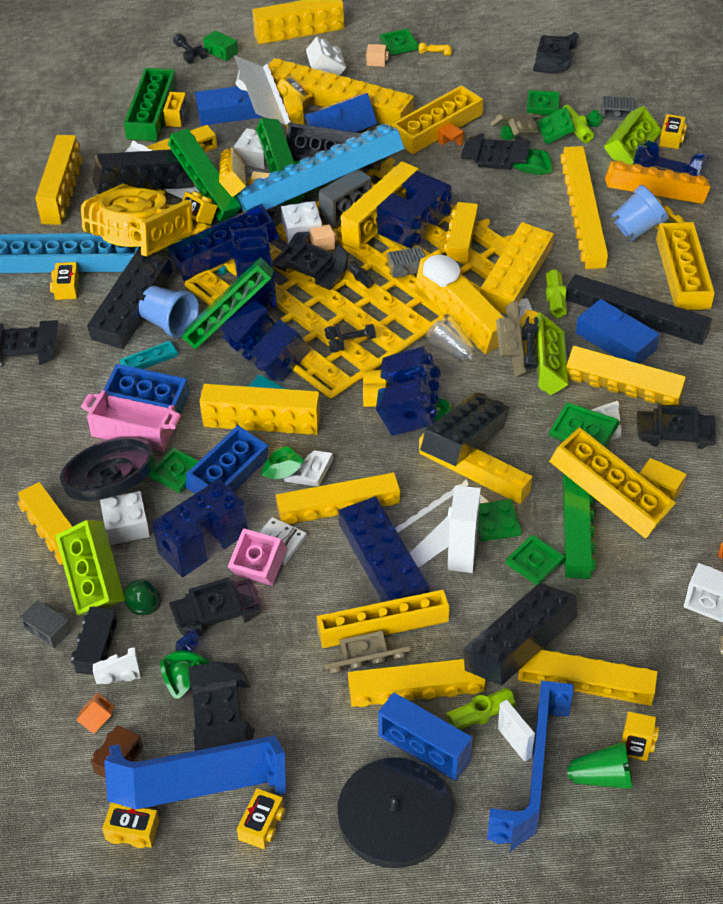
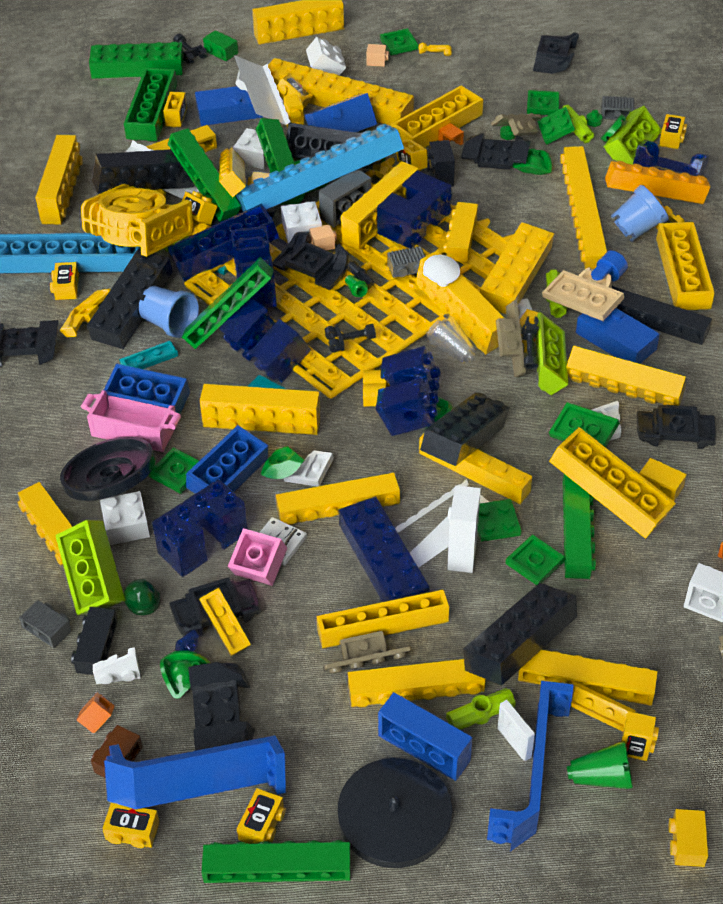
none -> yellow plate [60,288,111,337]
none -> green brick [89,42,184,79]
none -> yellow plate [199,588,251,656]
none -> green brick [201,840,350,883]
none -> green cone [345,275,368,297]
none -> yellow brick [396,139,428,172]
none -> black brick [426,140,455,188]
none -> tan plate [542,250,628,321]
none -> yellow plate [571,681,636,732]
none -> green tile [600,114,626,142]
none -> yellow brick [669,809,708,867]

